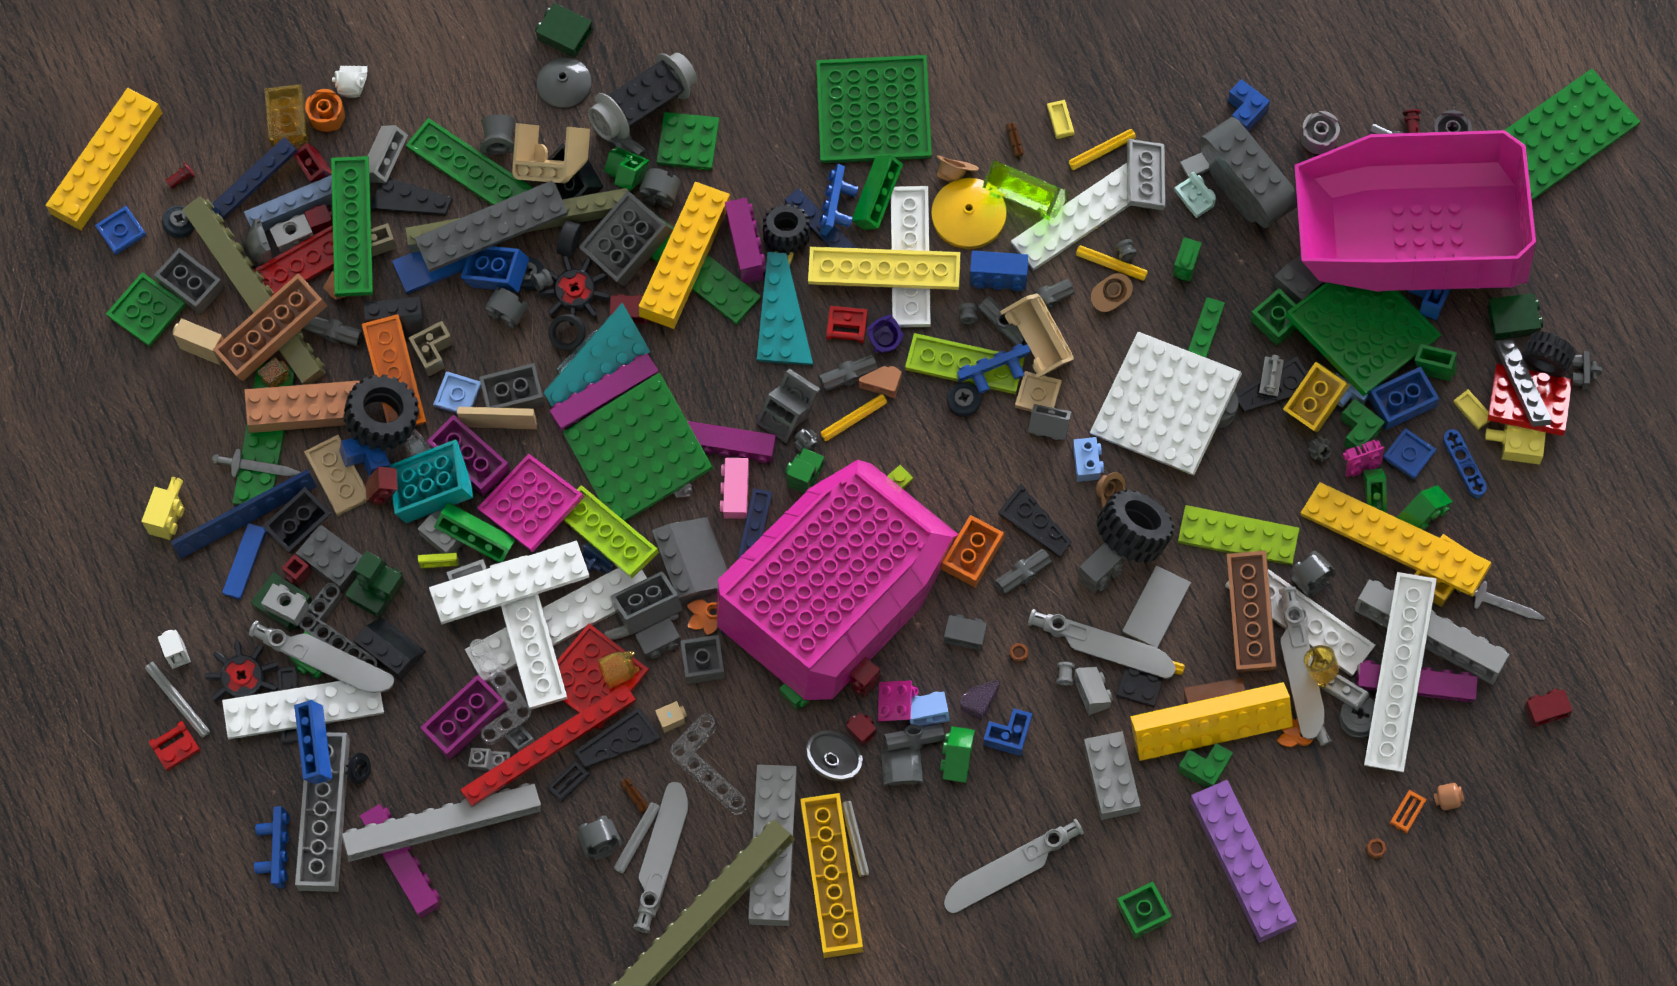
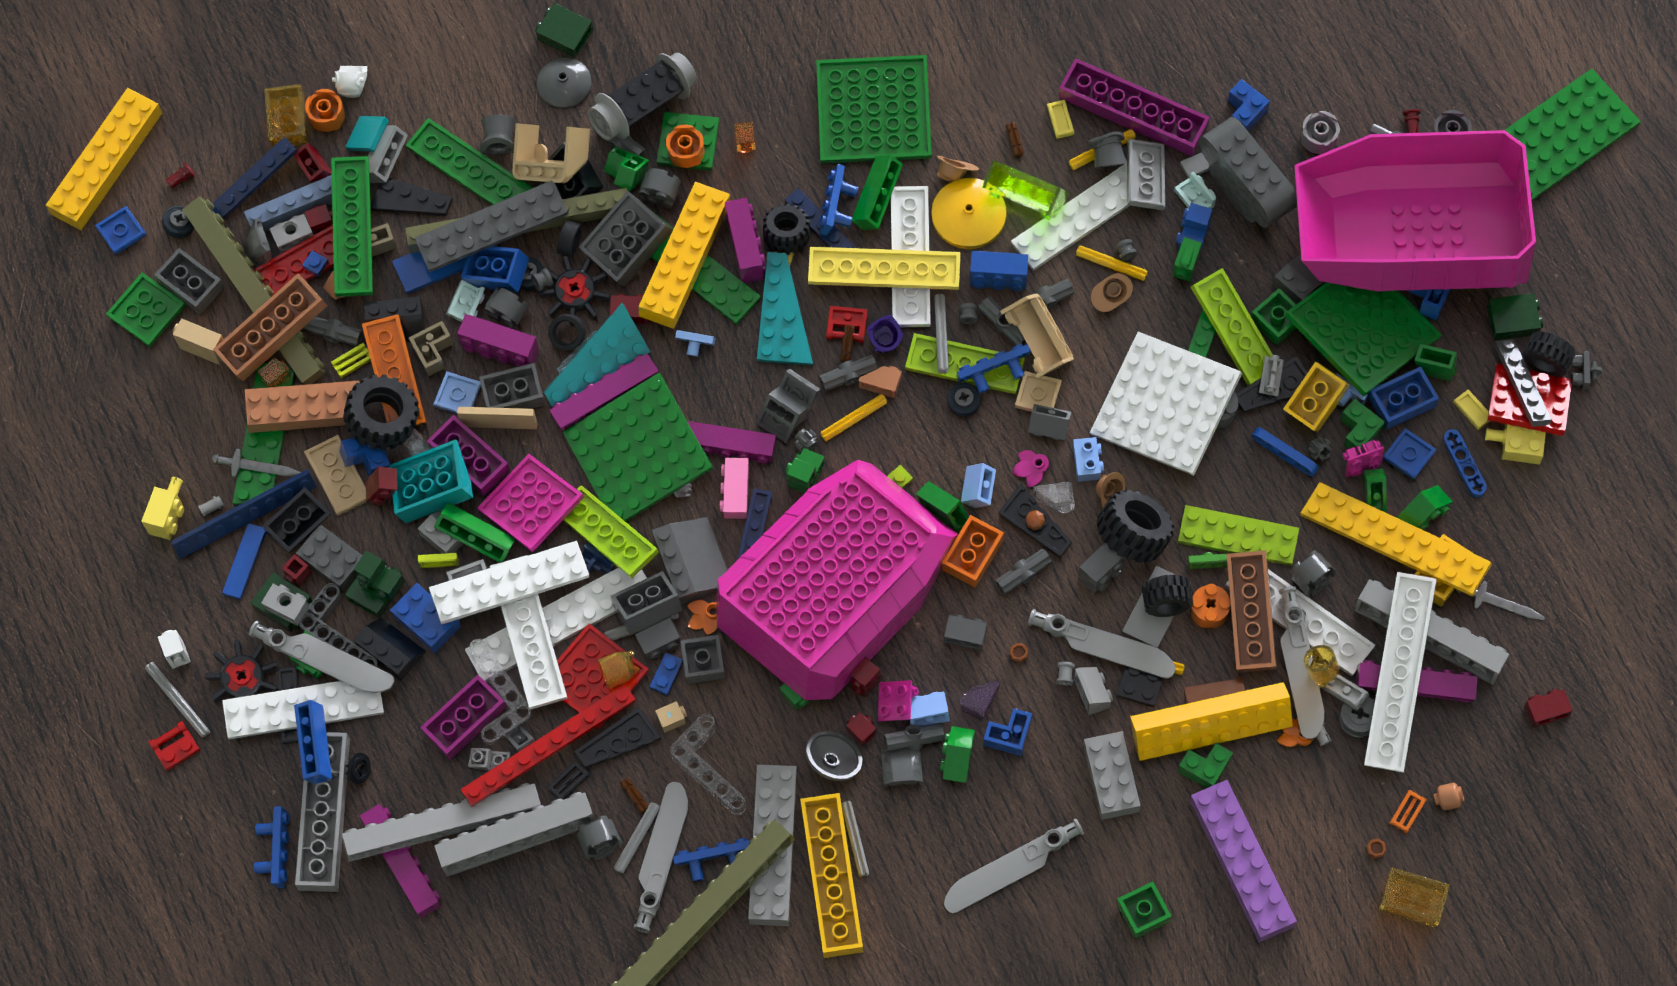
none -> light grey pin [198,496,224,517]
none -> blue plate [302,250,329,277]
none -> neon yellow tile [331,343,371,379]
none -> teal tile [345,116,389,152]
none -> blue brick [390,583,461,654]
none -> light grey brick [434,792,595,877]
none -> light aqua bracket [446,280,485,322]
none -> magenta brick [457,314,540,367]
none -> blue plate [650,652,683,696]
none -> orange brick [666,125,705,168]
none -> blue plate [673,838,750,882]
none -> light blue tile [675,330,716,357]
none -> clear orange brick [734,122,756,153]
none -> reddish brown axle [840,325,855,362]
none -> green slope [916,481,969,534]
none -> light grey axle [935,294,949,374]
none -> light blue brick [961,463,996,508]
none -> dark pink plate [1013,450,1049,488]
none -> dark orange tile [1026,510,1045,530]
none -> clear slope [1033,482,1075,513]
none -> magenta brick [1059,58,1210,157]
none -> dark grey hat [1088,132,1128,169]
none -> black tyre [1142,575,1193,617]
none -> blue brick [1175,203,1213,251]
none -> bright green plate [1188,552,1227,569]
none -> orange brick [1190,584,1231,628]
none -> lime plate [1191,268,1273,386]
none -> blue beam [1251,427,1319,477]
none -> clear yellow brick [1379,867,1450,928]

